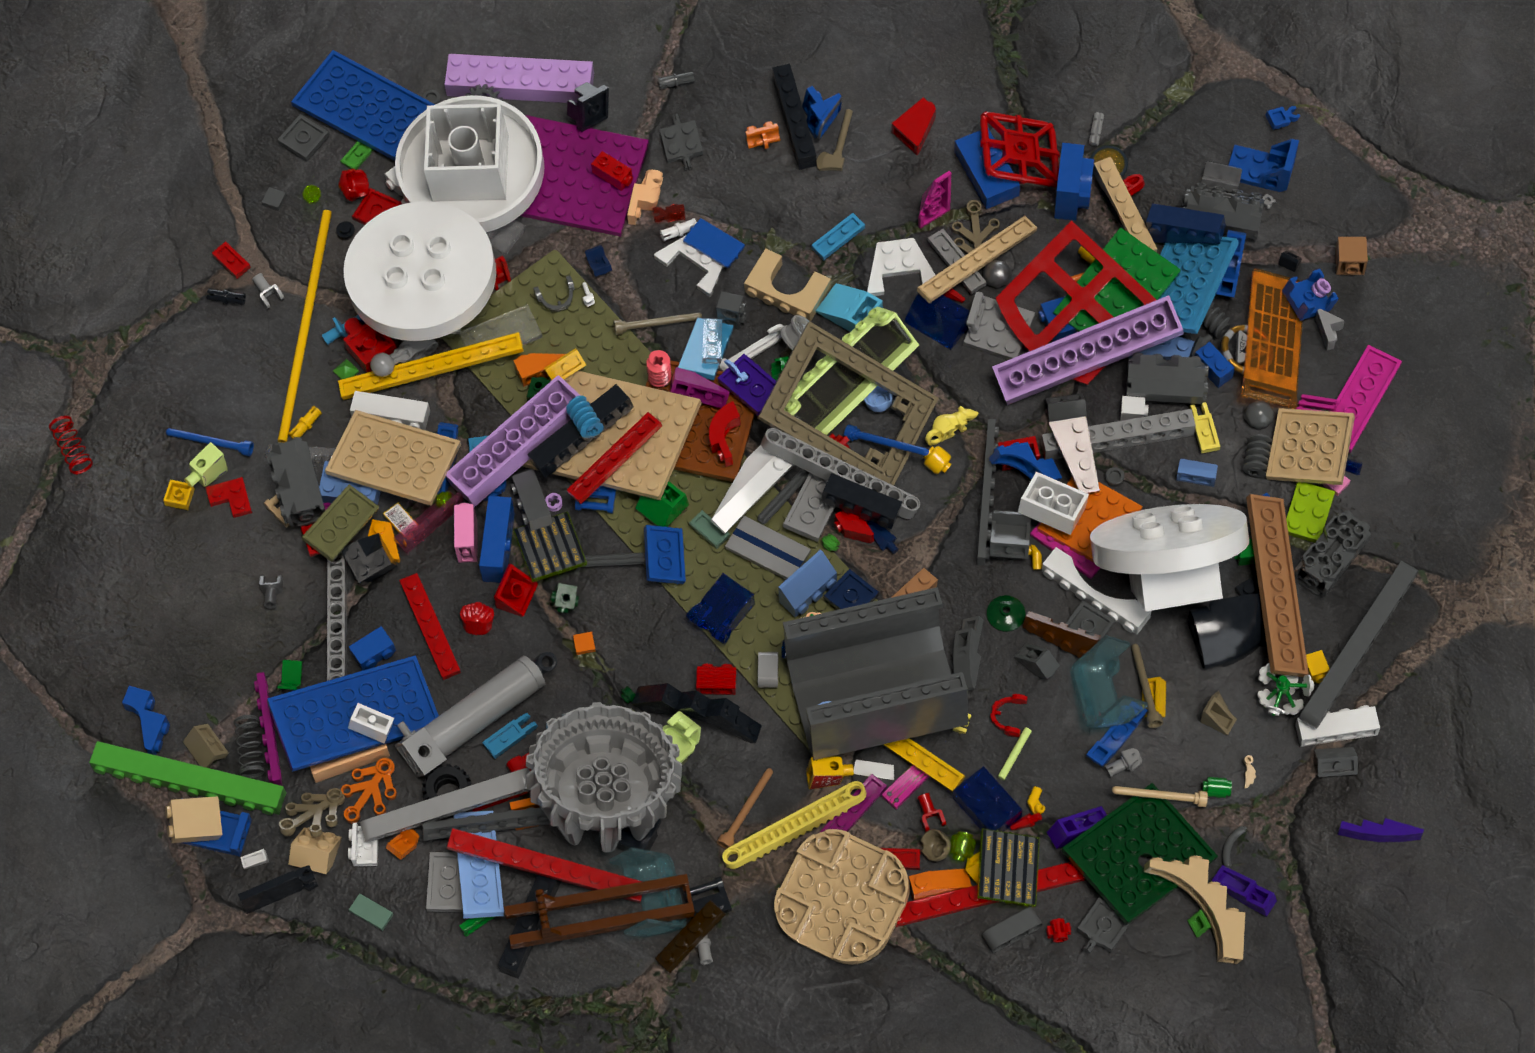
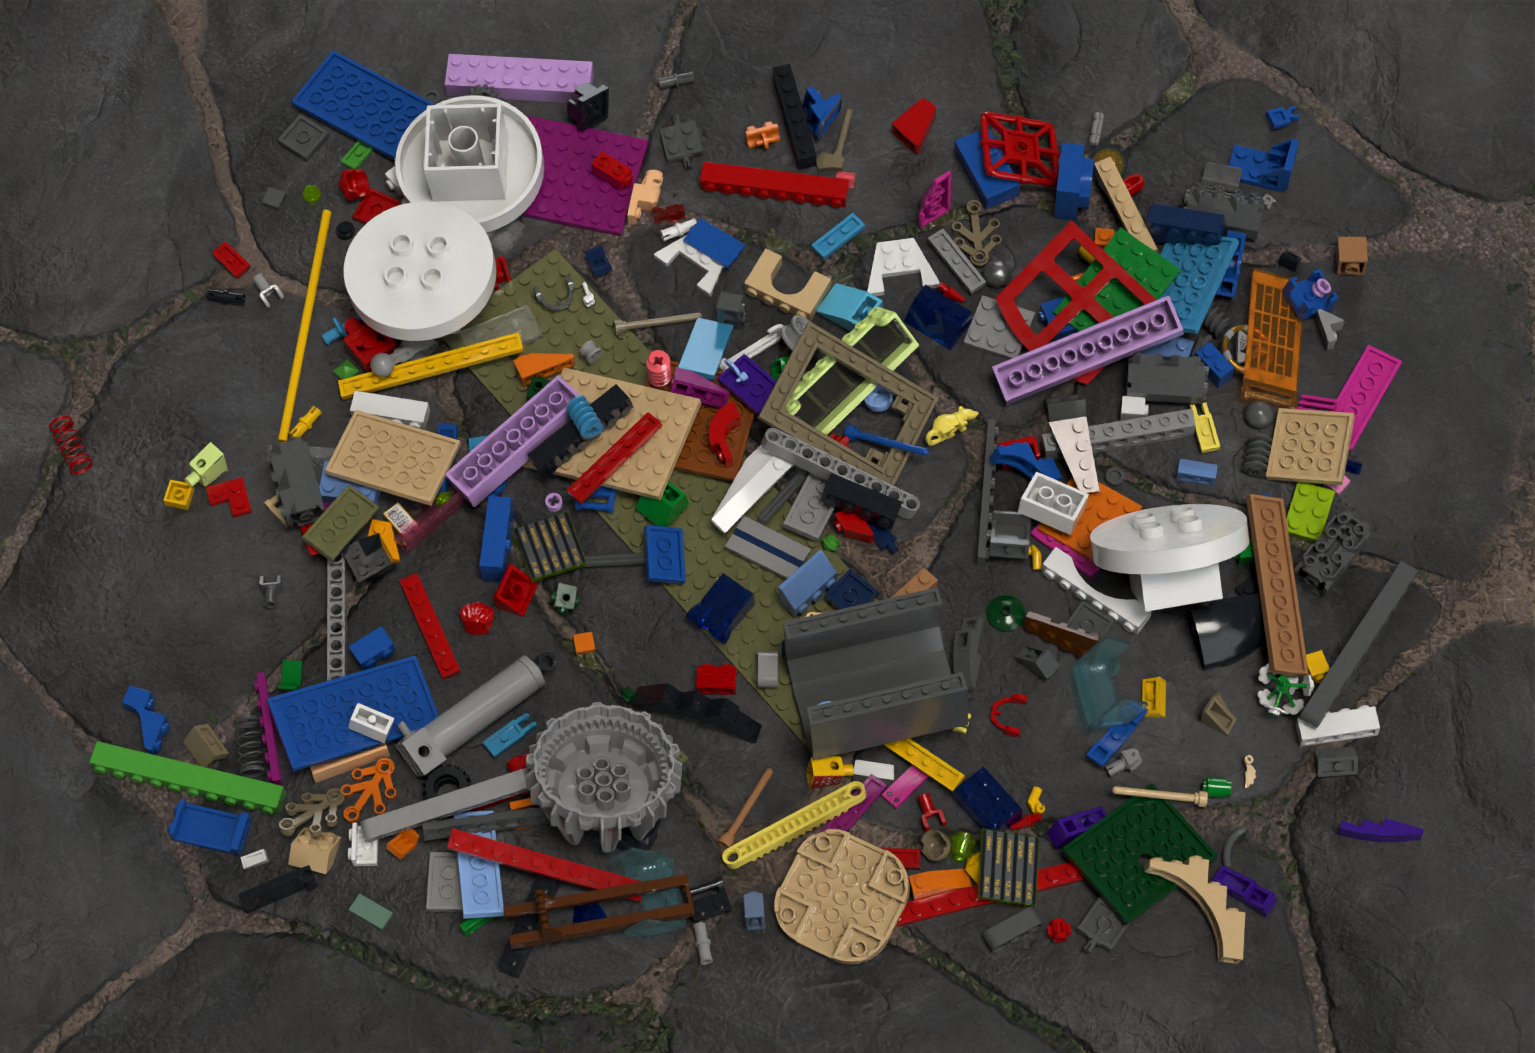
tan brick [165,796,222,843] -> none
blue piece [166,428,254,457] -> none
bright pink brick [454,503,478,563] -> none
dark grey brick [510,469,553,531] -> none
yellow plate [544,348,586,381] -> none
dark brown plate [655,900,726,973] -> none
yellowish green piece [663,711,701,763] -> none
sand green tile [689,510,730,549] -> none
clear plate [702,318,722,364] -> none
tan tile [917,216,1037,303] -> none
yellow head [923,446,952,474] -> none
light grey tile [966,292,987,334] -> none
yellowish green bar [998,727,1032,781] -> none
dark tan piece [1131,644,1163,728] -> none
bright green slope [1187,910,1211,938] -> none
none -> clear blue tile [573,903,607,924]
none -> light grey wheel [579,340,603,364]
none -> red brick [700,161,849,208]
none -> sand blue brick [743,891,766,931]
none -> coral slope [836,171,856,189]
none -> orange plate [1094,228,1114,248]

